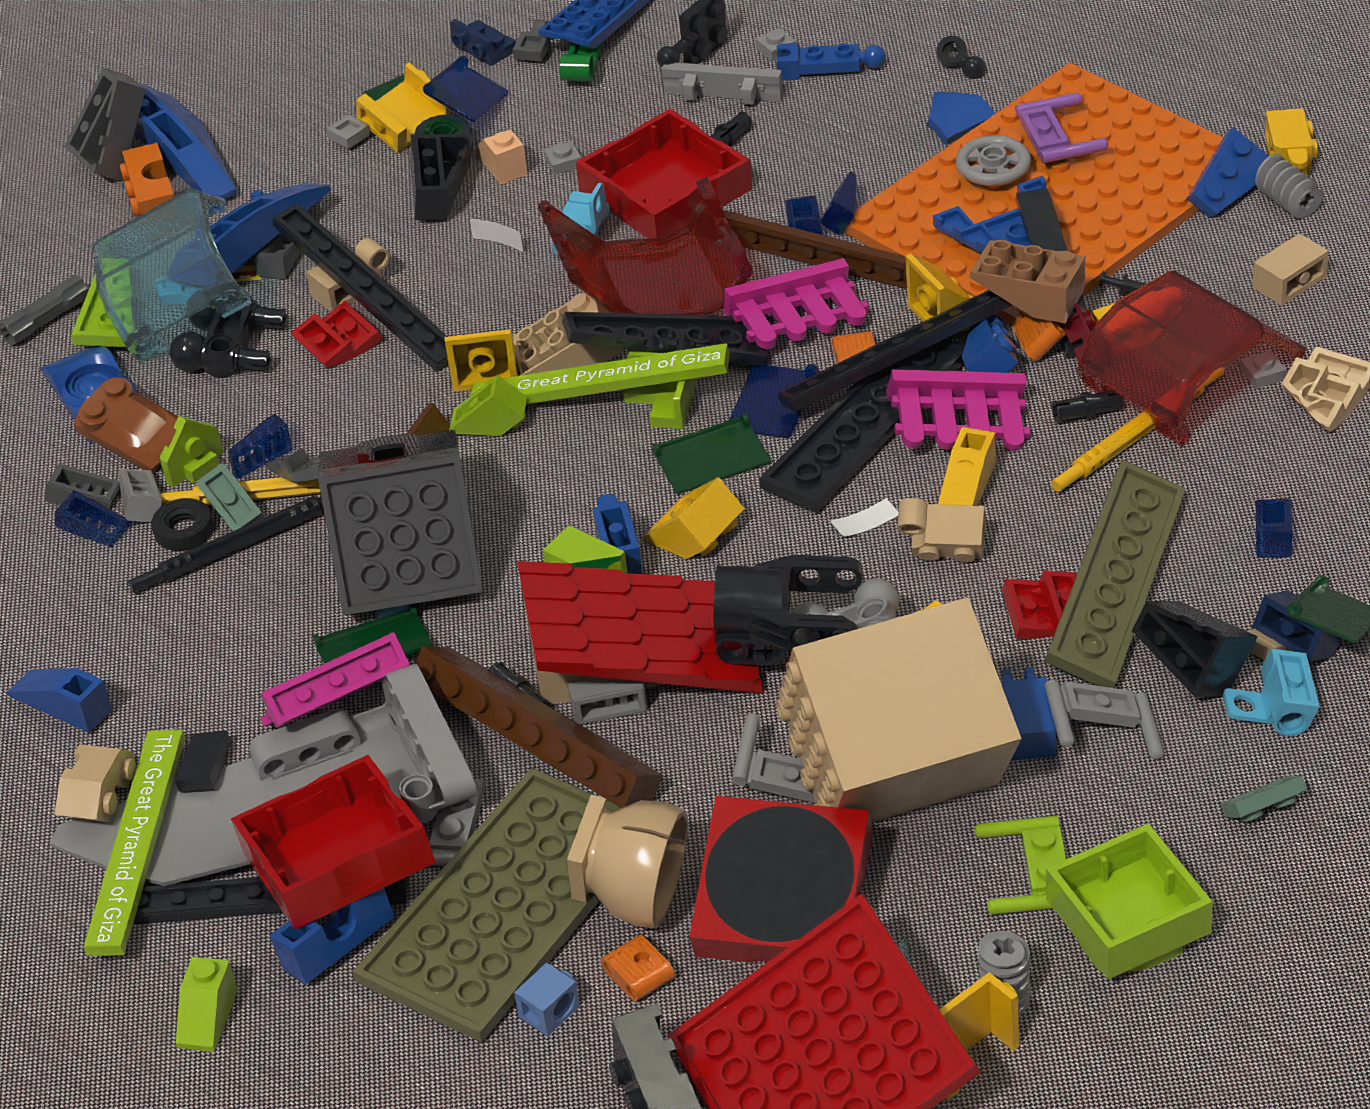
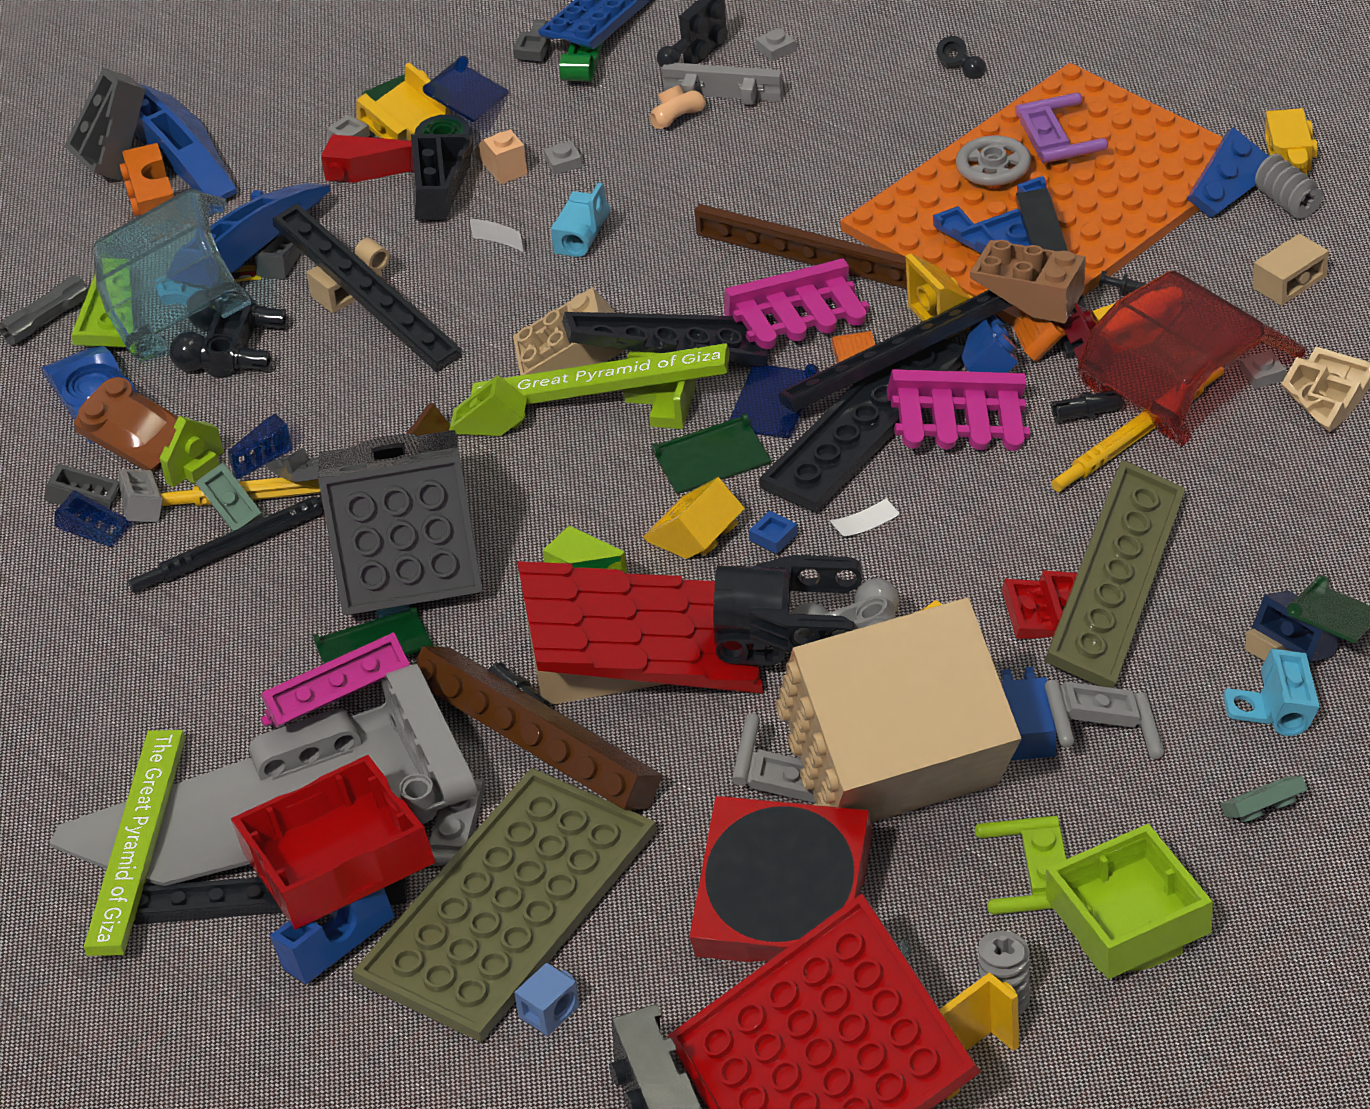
blue slope [7,668,112,733] -> none
tan brick [54,744,136,823] -> none
black tyre [151,498,214,551] -> none
black tile [175,730,231,792] -> none
lime slope [176,957,238,1052] -> none
red slope [291,301,383,368] -> none
yellow slope [445,329,518,391] -> none
dark blue bracket [450,19,516,66] -> none
clear red windscreen [538,177,753,315] -> none
tan plate [567,794,688,929] -> none
light grey slope [568,680,648,725] -> none
red tile [576,108,752,245] -> none
blue hinge [592,493,643,574] -> none
orange piece [600,934,676,1002] -> none
black pin [710,111,753,147] -> none
blue plate [777,43,886,80] -> none
clear blue slope [785,196,822,235] -> none
clear blue slope [820,171,857,235] -> none
tan hinge [897,498,986,562] -> none
blue slope [927,92,996,145] -> none
yellow slope [938,427,996,506] -> none
black wedge [1132,601,1258,697] -> none
clear blue slope [1255,499,1292,558] -> none
none -> red slope [321,134,411,183]
none -> light nougat piece [650,85,706,129]
none -> blue plate [748,511,798,554]

